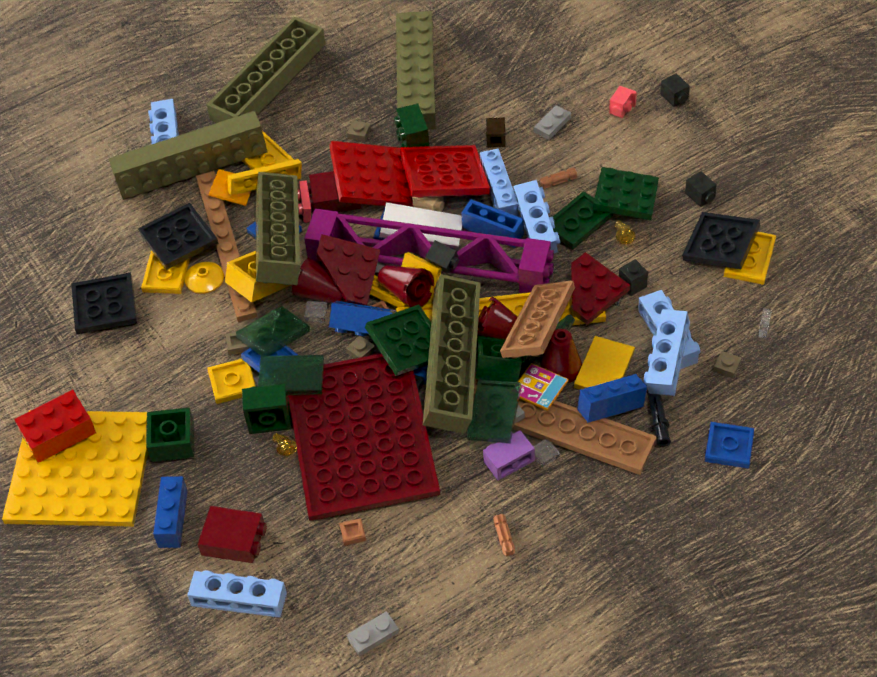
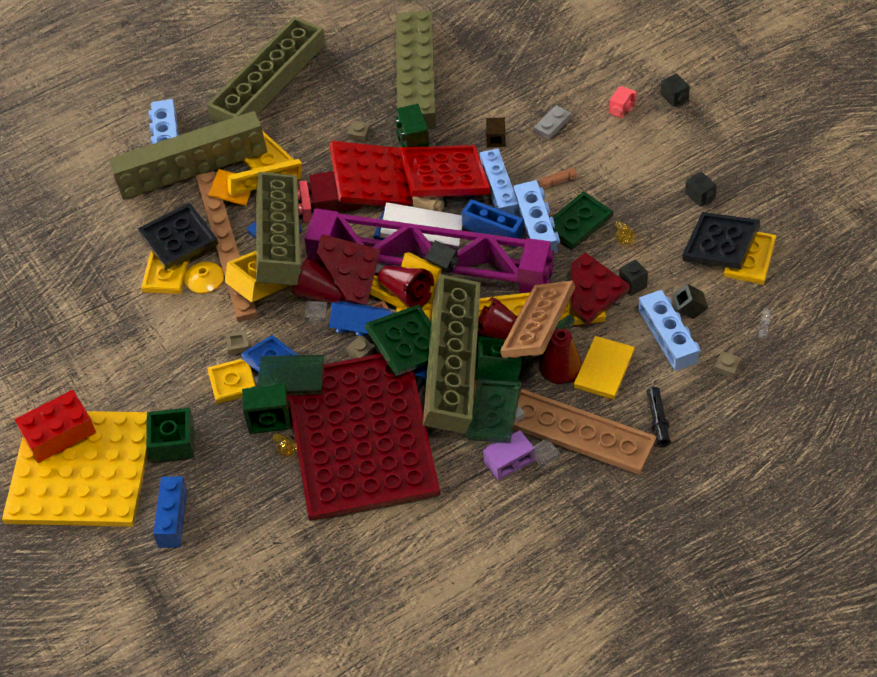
black plate [71,272,137,334] -> none
light blue brick [188,570,287,618] -> none
dark red brick [198,506,267,563] -> none
clear green tile [236,306,310,359] -> none
nougat tile [339,518,366,546] -> none
light grey plate [347,611,399,657] -> none
nougat axle [493,514,515,556] -> none
piece [510,363,569,411] -> none
blue brick [577,374,647,423] -> none
dark green plate [592,167,659,220] -> none
light blue brick [644,309,690,396] -> none
blue tile [705,422,755,469] -> none
none -> pearl dark grey brick [672,284,709,319]

